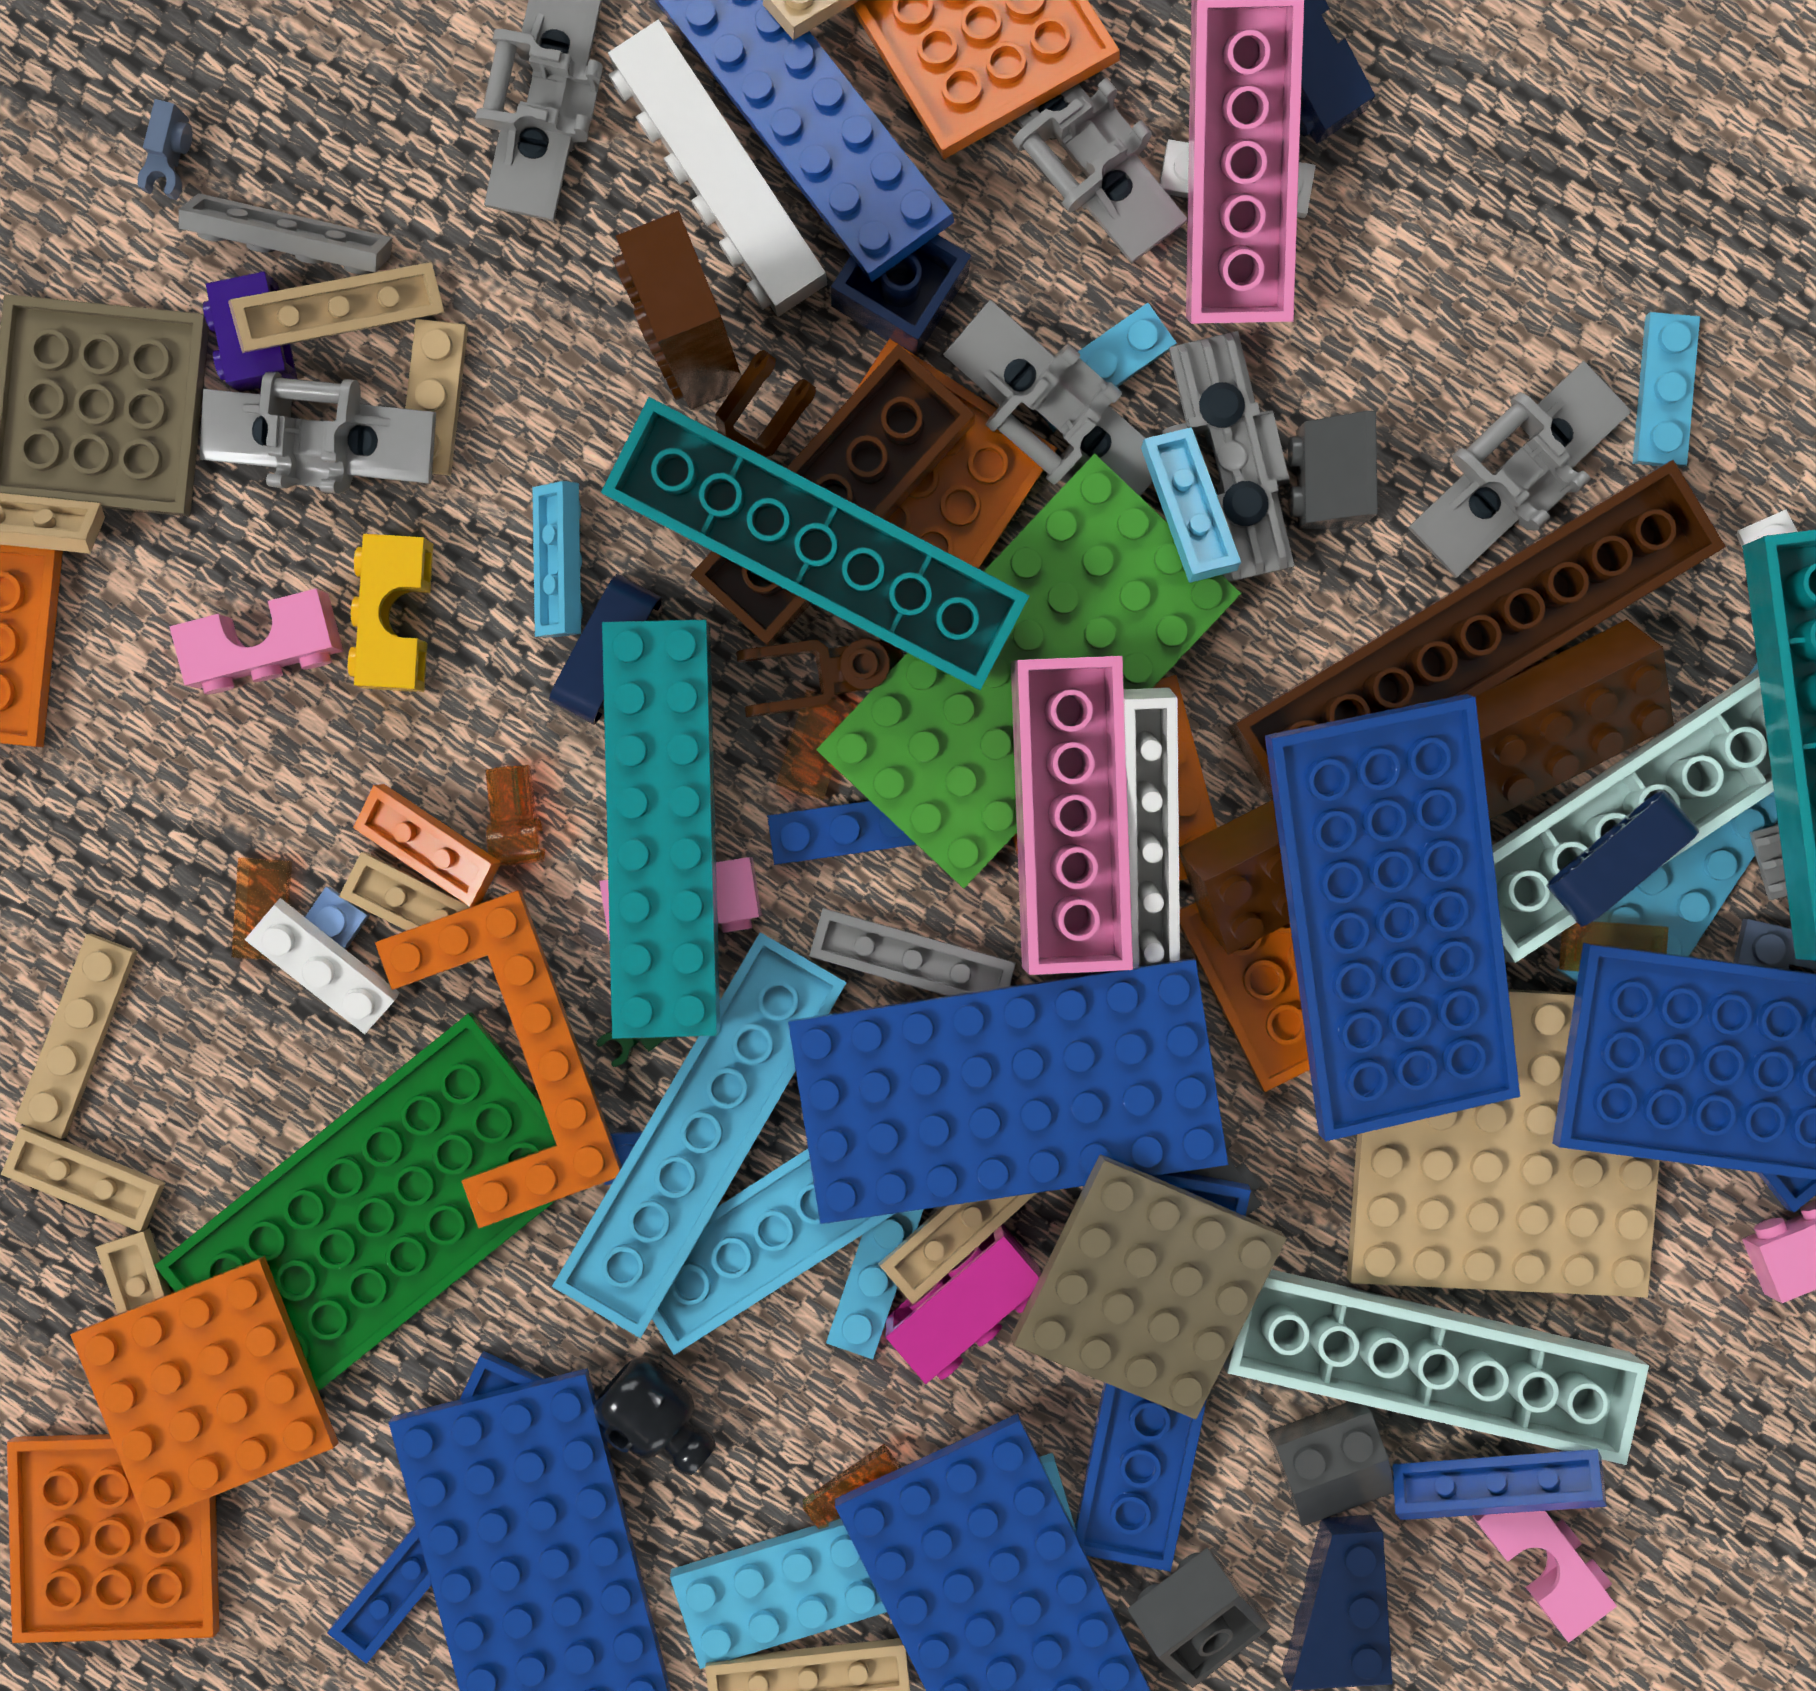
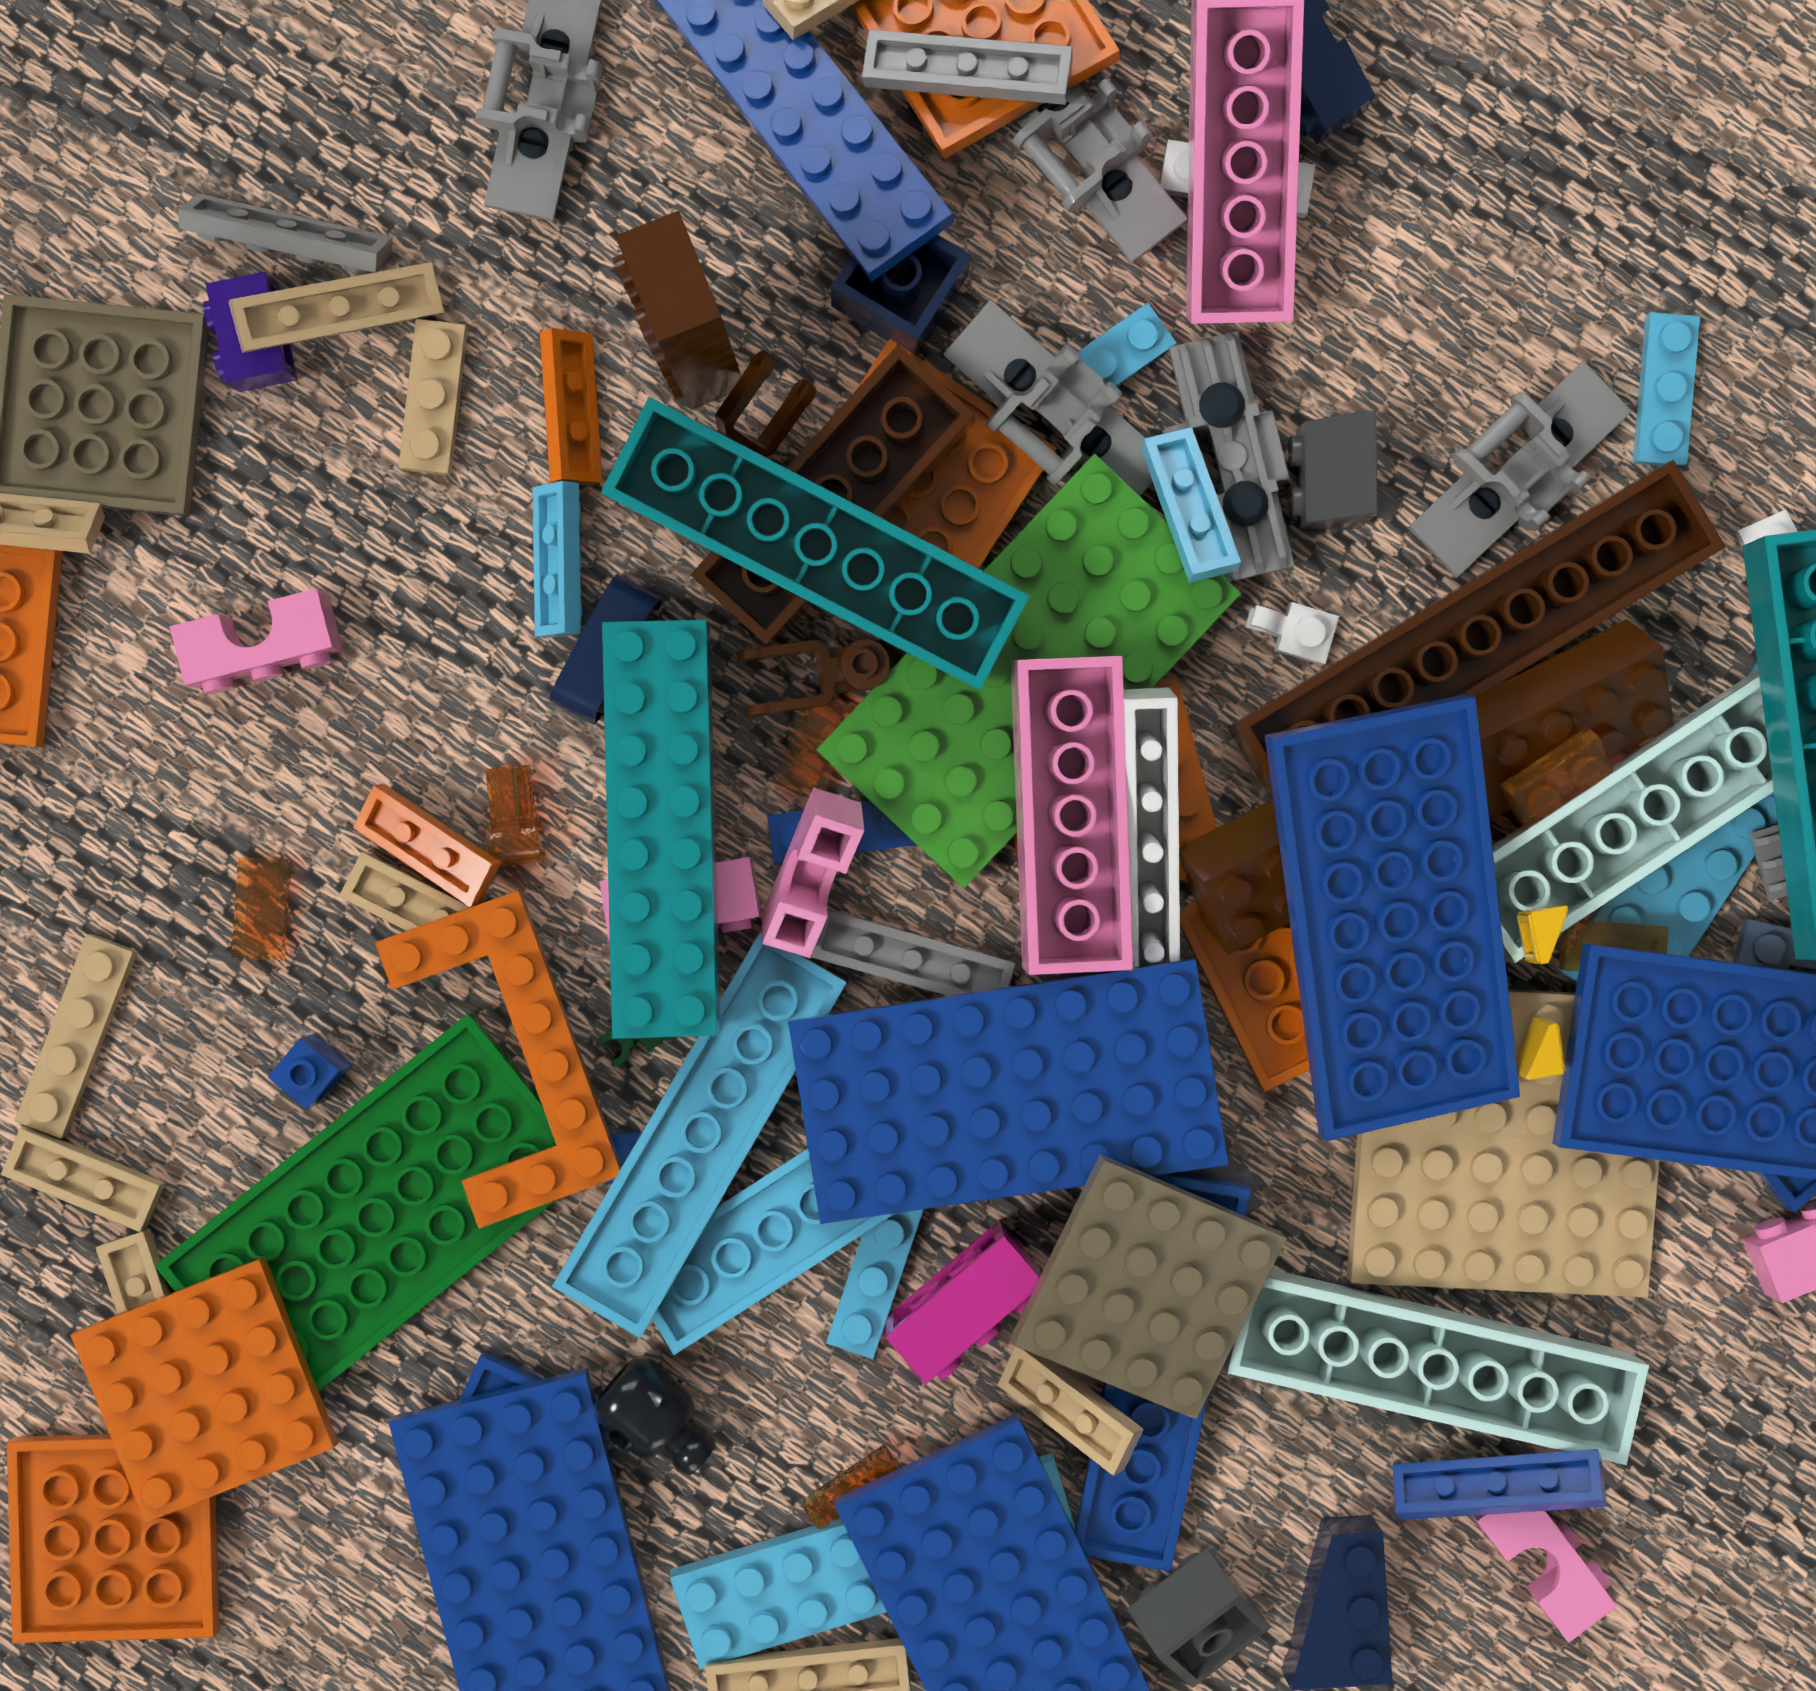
sand blue plate [138,99,192,200] -> none
light grey piece [200,371,436,494] -> none
white plate [245,898,400,1034] -> none
light blue plate [305,887,370,950] -> none
blue plate [327,1524,431,1664] -> none
yellow arch [348,534,433,692] -> none
white brick [608,19,827,317] -> none
tan plate [878,1193,1037,1304] -> none
dark grey slope [1267,1402,1394,1527] -> none
dark blue beam [1546,790,1699,927] -> none
none -> blue brick [268,1033,353,1110]
none -> orange plate [540,328,603,485]
none -> bright pink arch [762,787,864,958]
none -> light grey plate [862,30,1073,105]
none -> tan plate [997,1346,1144,1476]
none -> white plate [1245,602,1339,665]
none -> clear orange plate [1501,727,1613,829]
none -> yellow slope [1516,1015,1565,1080]
none -> yellow slope [1517,905,1568,964]

